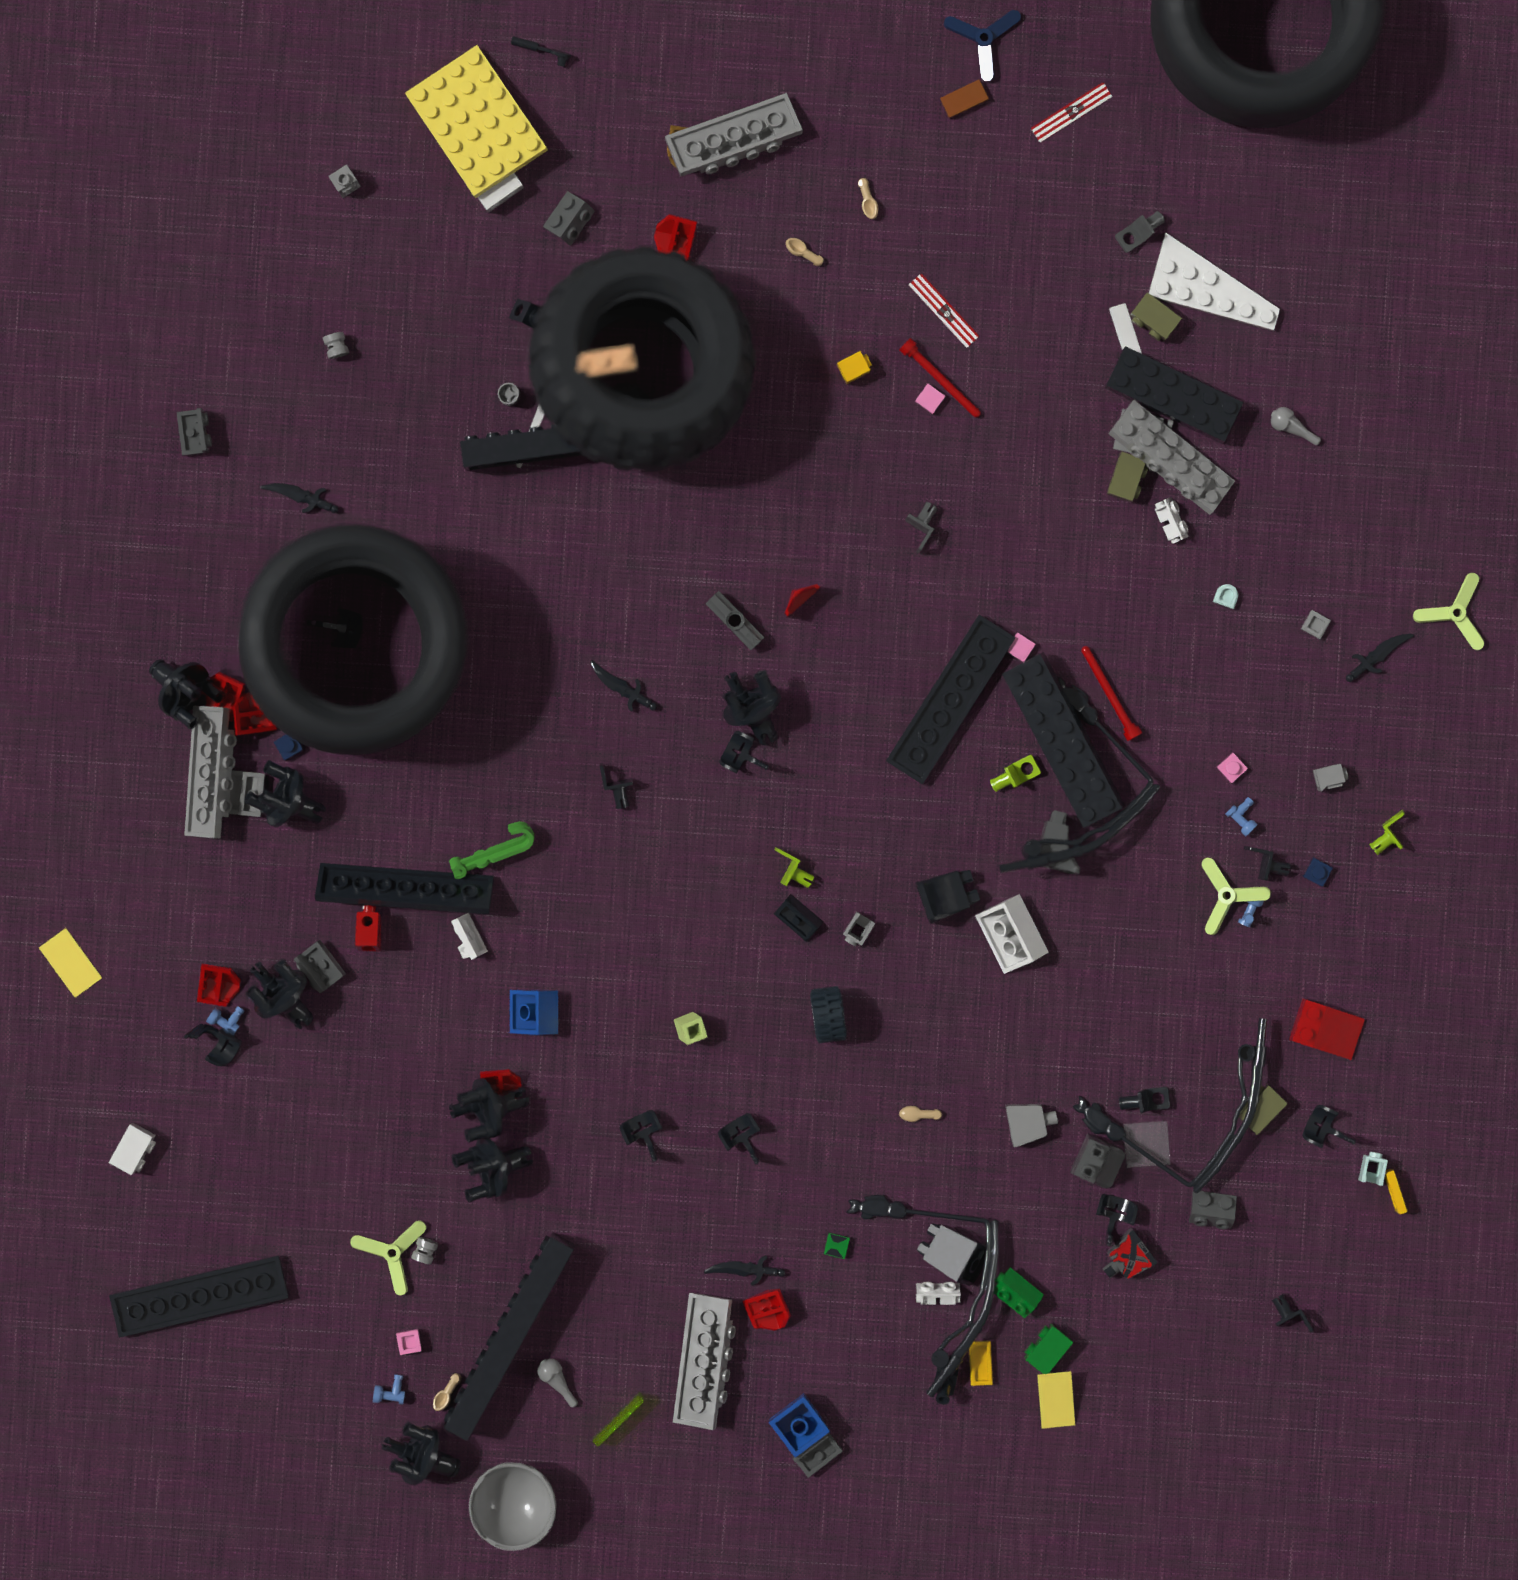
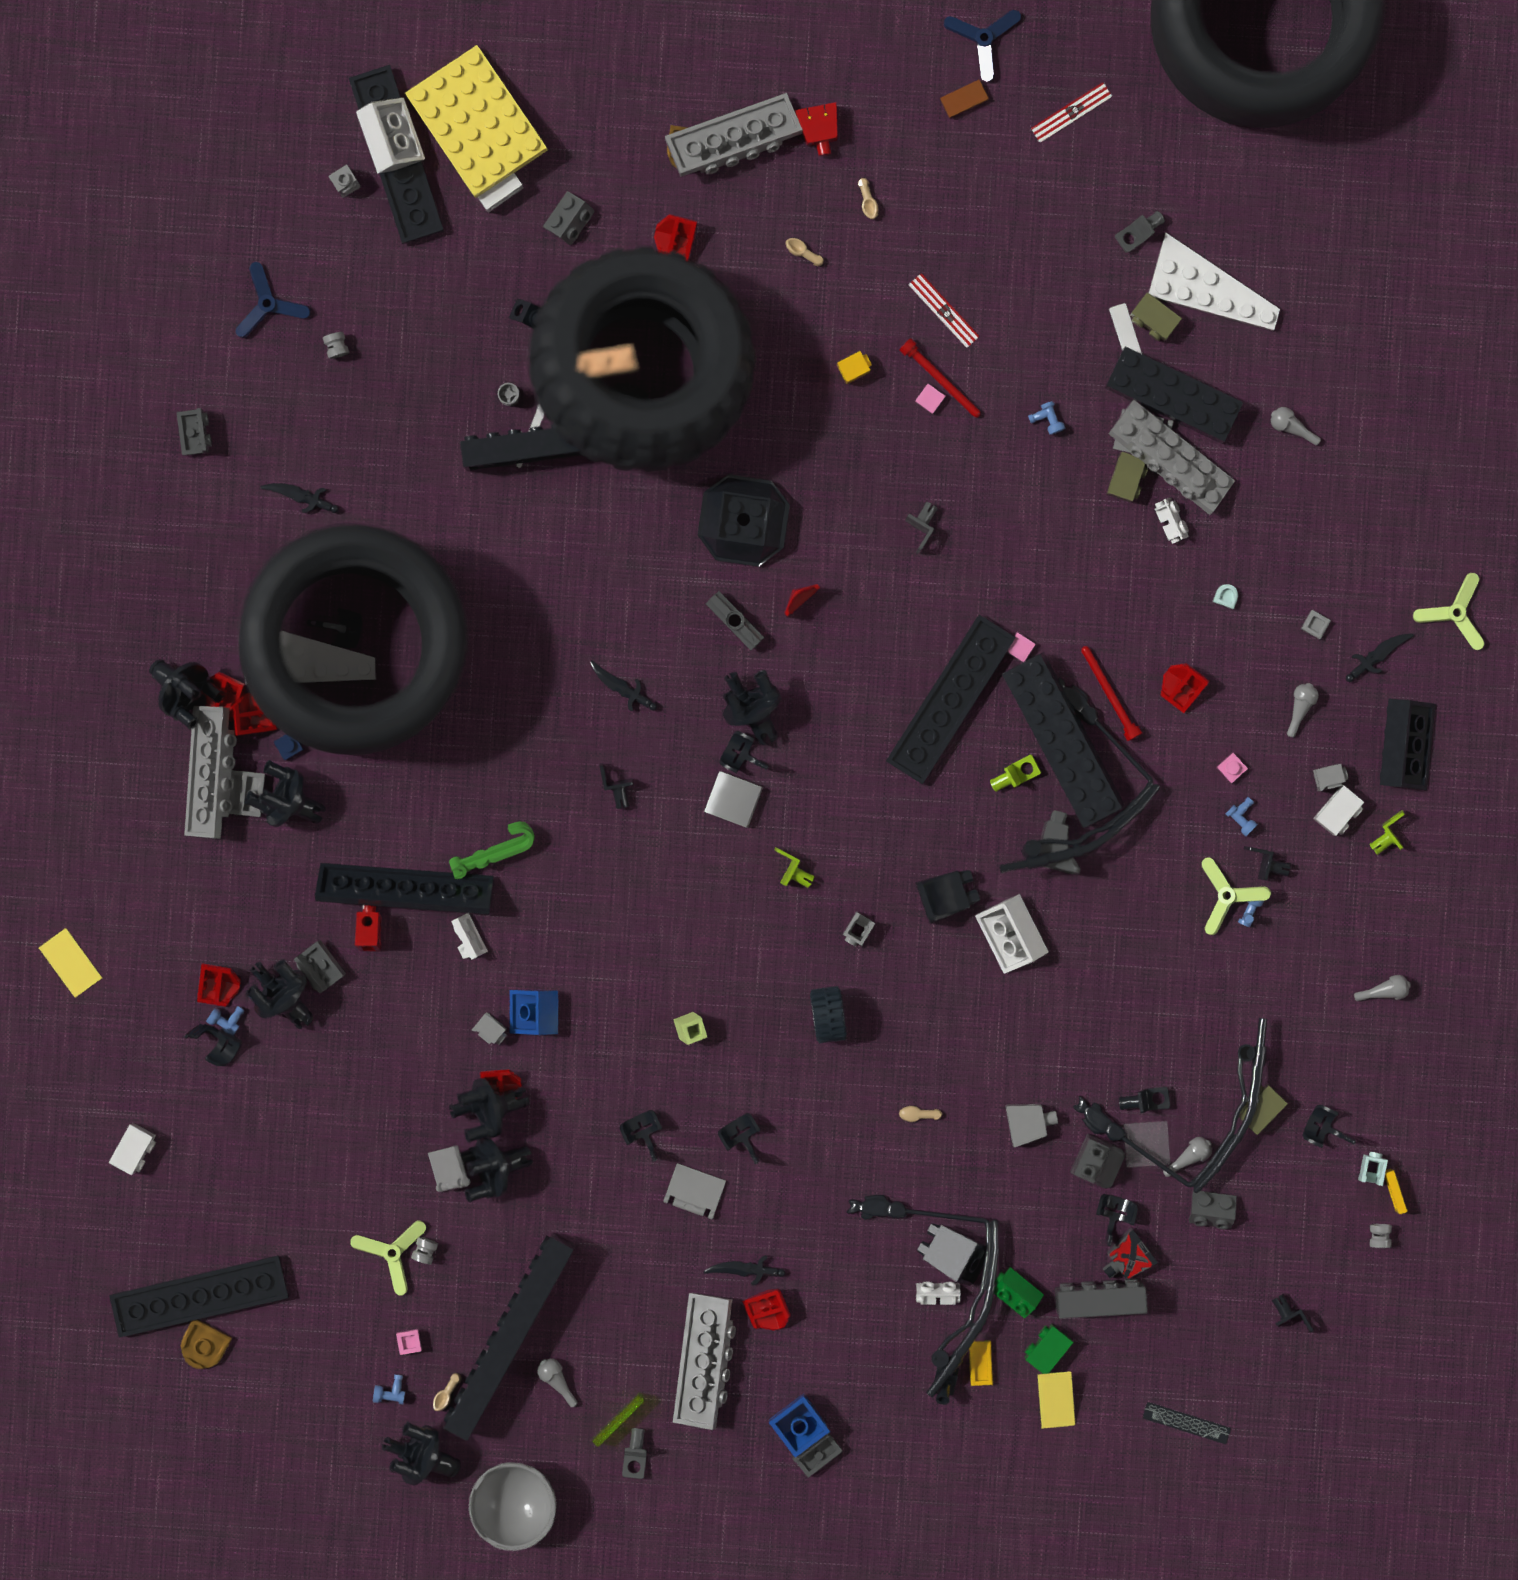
black piece [511,36,571,67] -> none
black slope [774,894,823,942] -> none
green tile [824,1232,850,1259] -> none
red slope [1289,998,1365,1060] -> none
dark blue plate [1302,858,1332,887] -> none
none -> pearl gold tile [181,1319,233,1369]
none -> dark blue piece [236,262,310,338]
none -> white wing [245,631,376,685]
none -> black plate [349,65,444,244]
none -> white slope [356,98,425,173]
none -> light grey piece [428,1146,470,1192]
none -> light grey window [472,1012,507,1045]
none -> dark grey bracket [622,1428,647,1479]
none -> light grey piece [663,1163,726,1220]
none -> black piece [697,474,790,567]
none -> light grey slope [704,771,763,828]
none -> red torso [795,102,837,157]
none -> medium blue piece [1028,401,1066,435]
none -> dark grey brick [1055,1278,1147,1318]
none -> black sticker [1143,1402,1231,1444]
none -> red slope [1161,663,1209,713]
none -> light grey piece [1163,1137,1212,1177]
none -> light grey piece [1287,683,1319,737]
none -> white brick [1313,785,1364,836]
none -> light grey piece [1354,975,1411,1001]
none -> light grey wheel [1370,1224,1392,1248]
none -> black slope [1380,699,1436,790]

